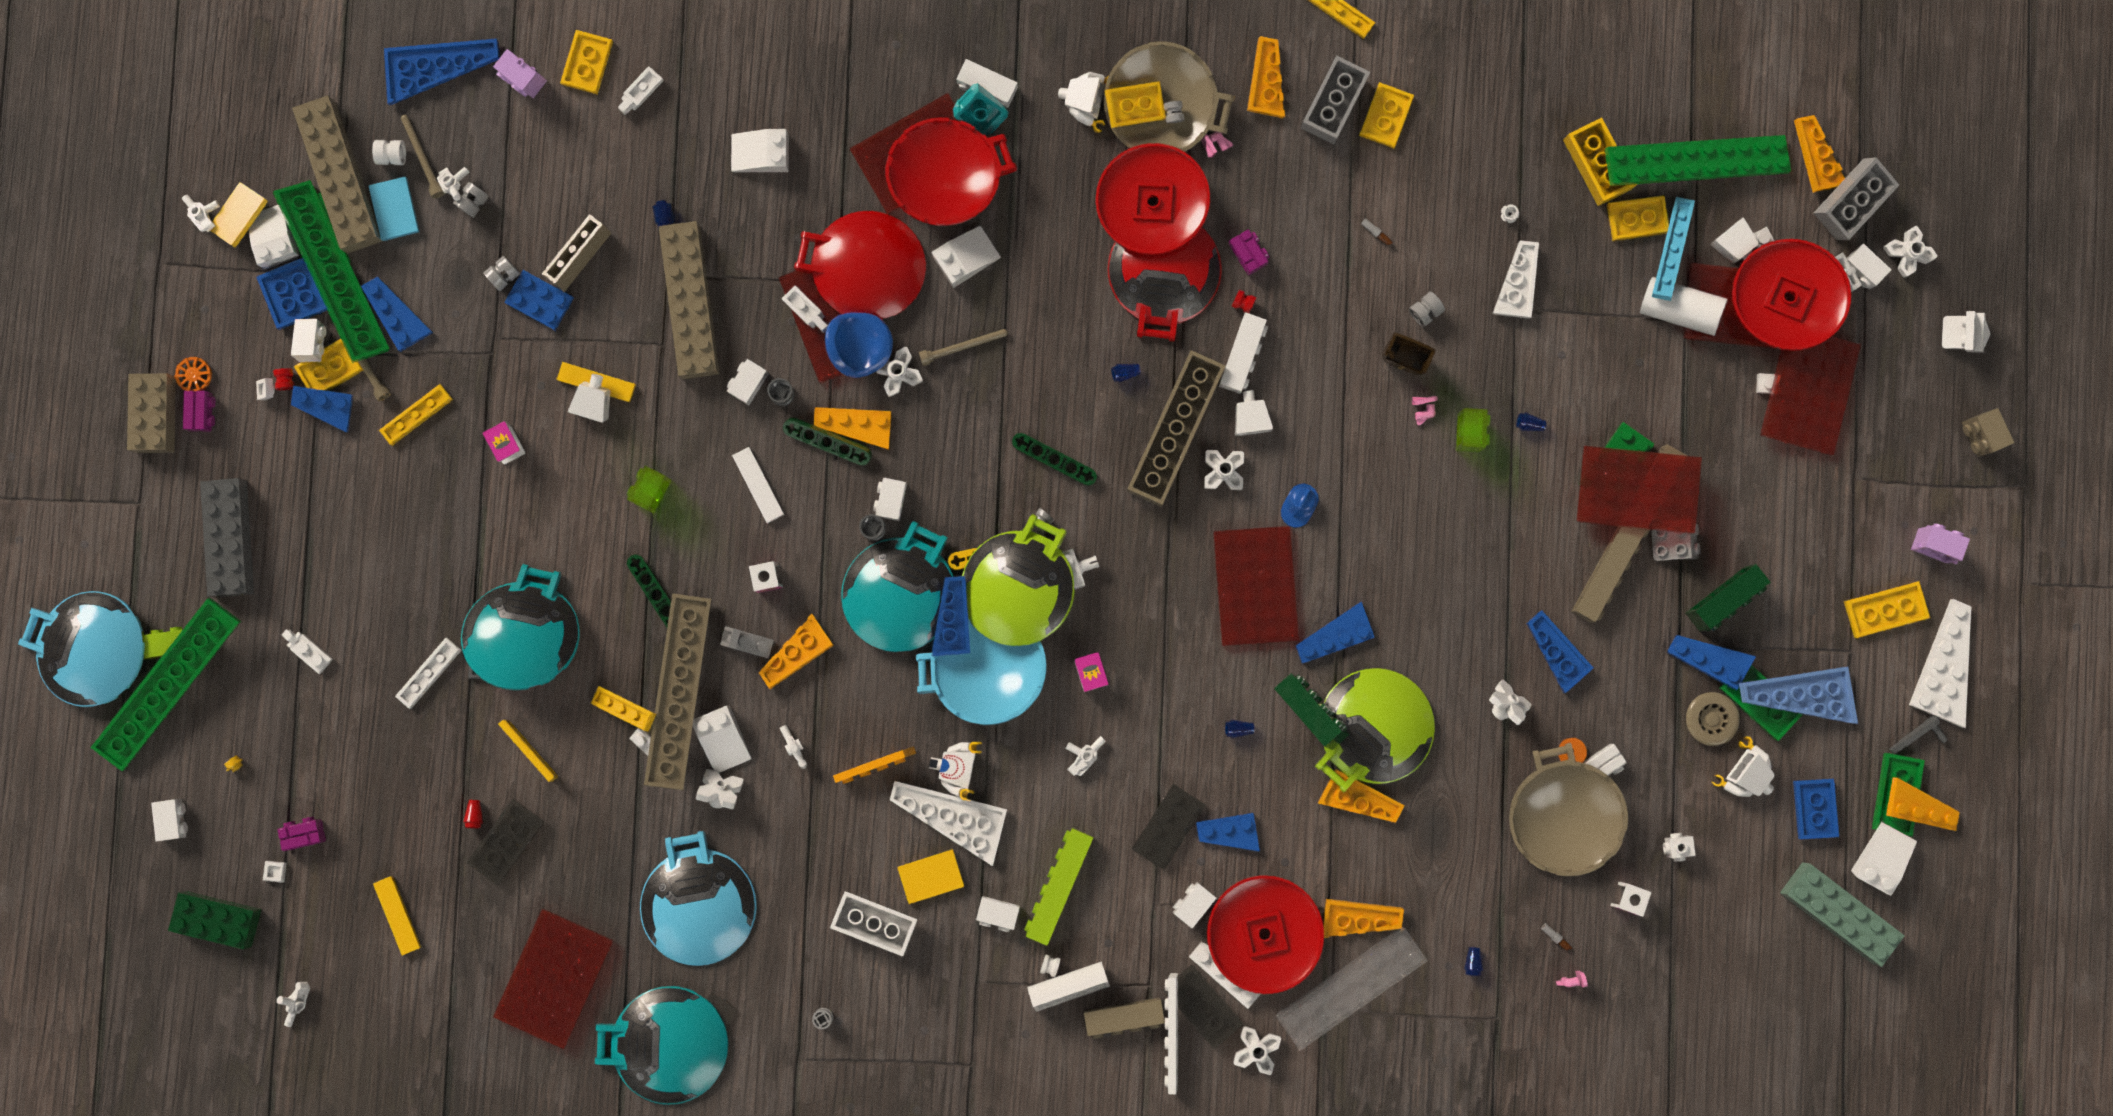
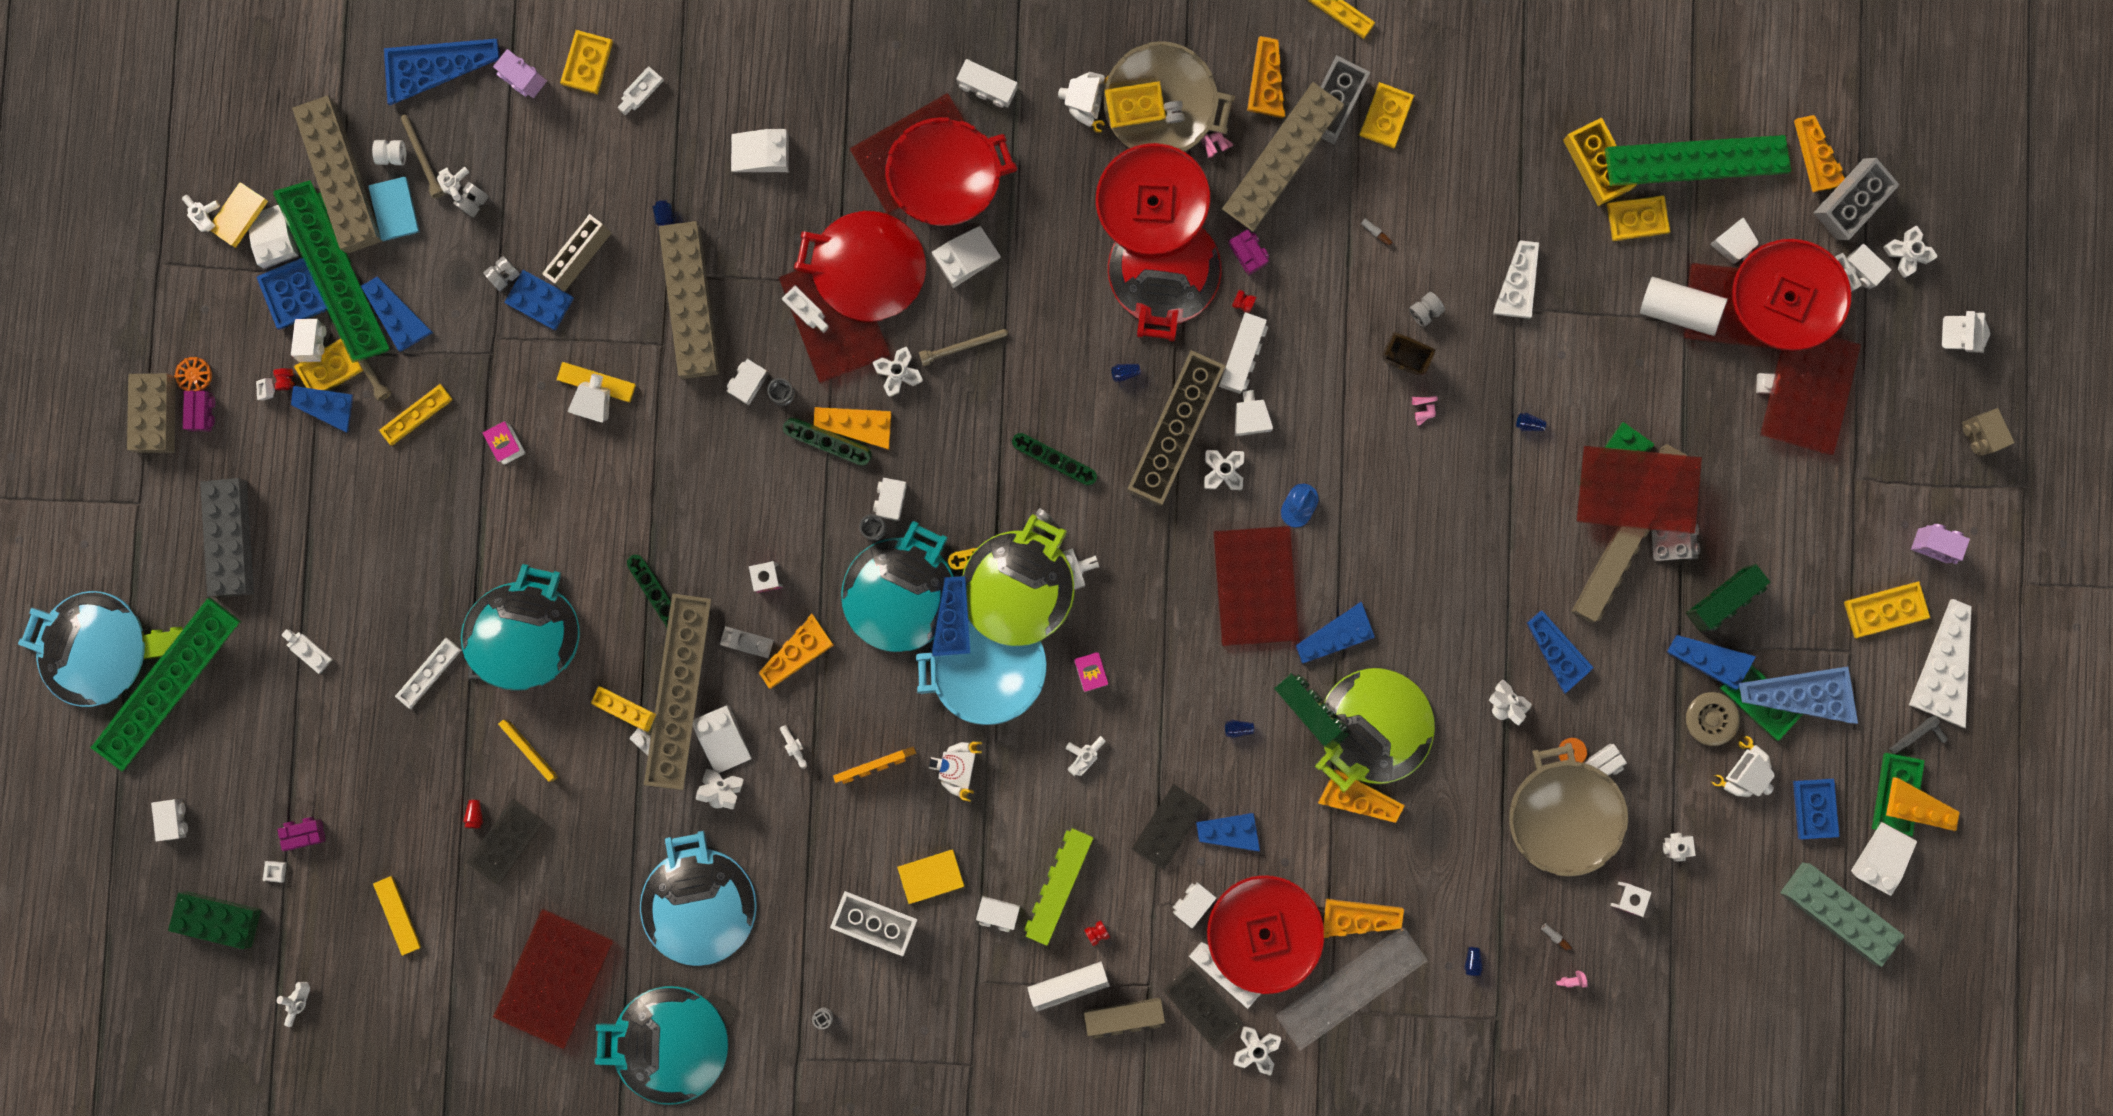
yellow plate [224,755,243,772] -> none
clear neon green brick [627,466,672,513] -> none
white tile [732,447,784,524] -> none
blue piece [825,312,893,378] -> none
white wing [890,781,1007,866] -> none
teal slope [953,83,1009,136] -> none
white wheel [1040,955,1060,977] -> none
white plate [1165,973,1178,1094] -> none
clear neon green brick [1456,408,1490,453] -> none
white plate [1501,204,1519,223] -> none
medium azure plate [1652,197,1695,301] -> none
white plate [1753,227,1774,250] -> none
none -> red wheel [1084,920,1110,947]
none -> dark tan brick [1222,82,1344,232]

